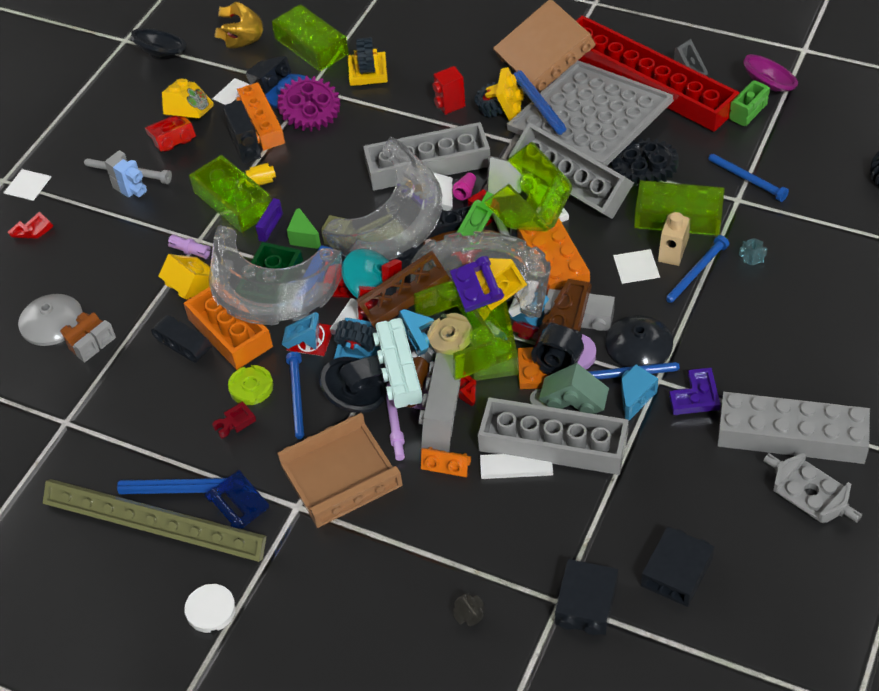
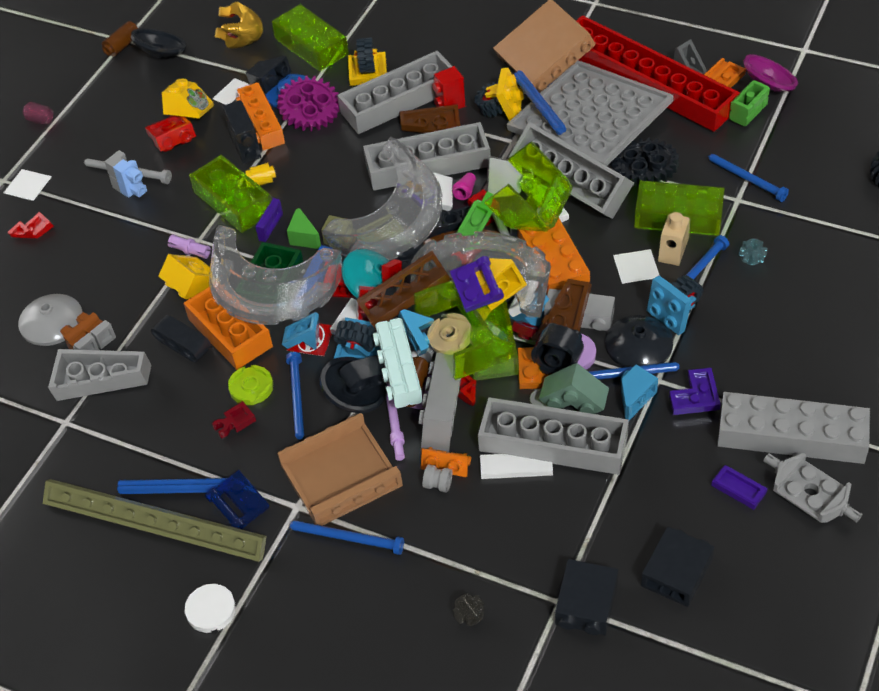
none -> clear pink brick [23,102,53,125]
none -> light grey wedge [48,349,151,401]
none -> reddish brown brick [102,21,139,57]
none -> blue bar [290,521,404,555]
none -> light grey brick [337,51,453,134]
none -> reddish brown wing [400,105,461,133]
none -> light grey wheel [423,464,453,493]
none -> dark azure plate [647,275,703,335]
none -> orange plate [704,58,746,88]
none -> dark purple tile [711,465,767,510]

